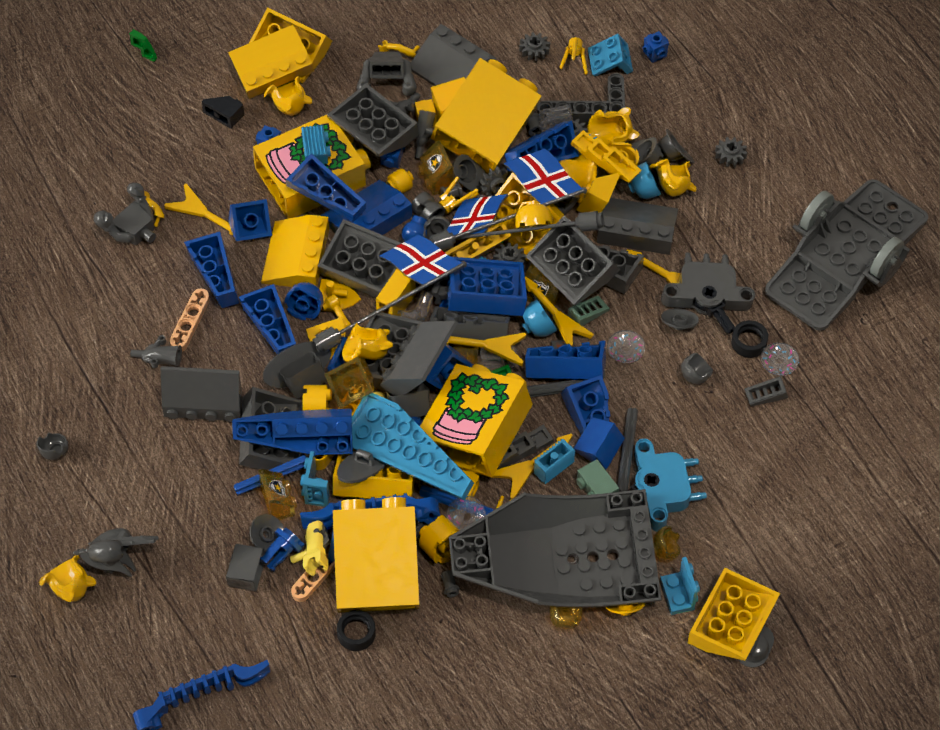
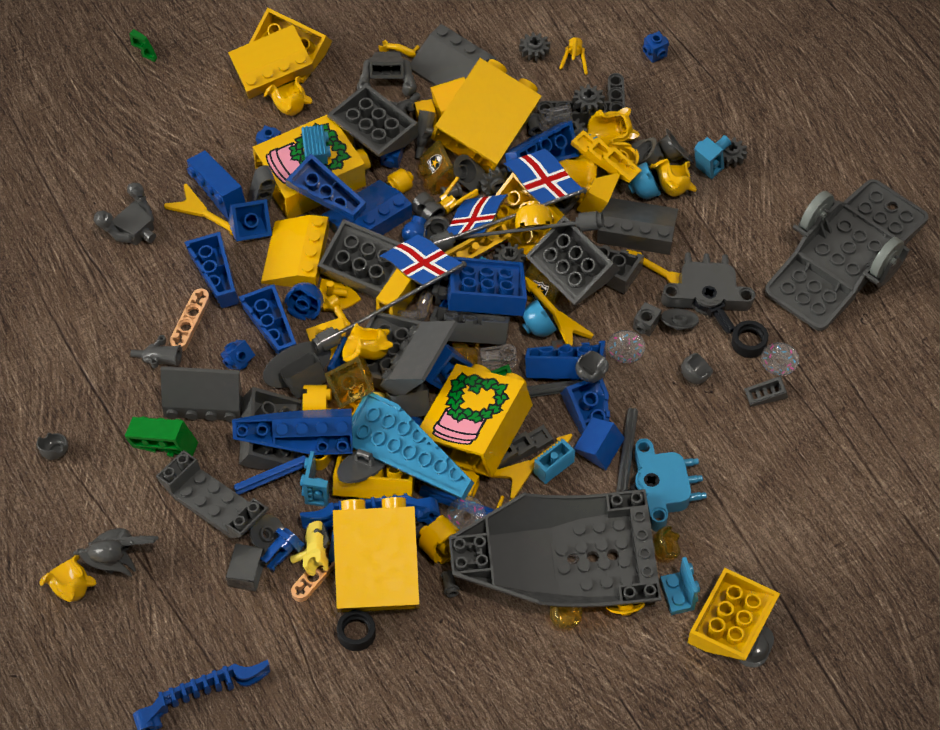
yellow piece [144,191,164,227] -> none
black slope [202,96,244,129] -> none
clear yellow slope [258,469,297,520] -> none
yellow piece [446,333,526,366] -> none
sand green slope [568,295,610,326] -> none
sand green piece [576,459,619,495] -> none
dark azure bracket [588,34,633,76] -> none
none -> green wedge [125,416,198,457]
none -> dark grey slope [156,450,269,538]
none -> blue wedge [187,150,246,220]
none -> blue brick [220,340,255,370]
none -> dark grey beam [248,165,276,209]
none -> dark grey gear [573,84,605,114]
none -> dark grey hair [576,351,609,383]
none -> dark grey brick [633,302,662,337]
none -> dark azure brick [694,135,731,180]

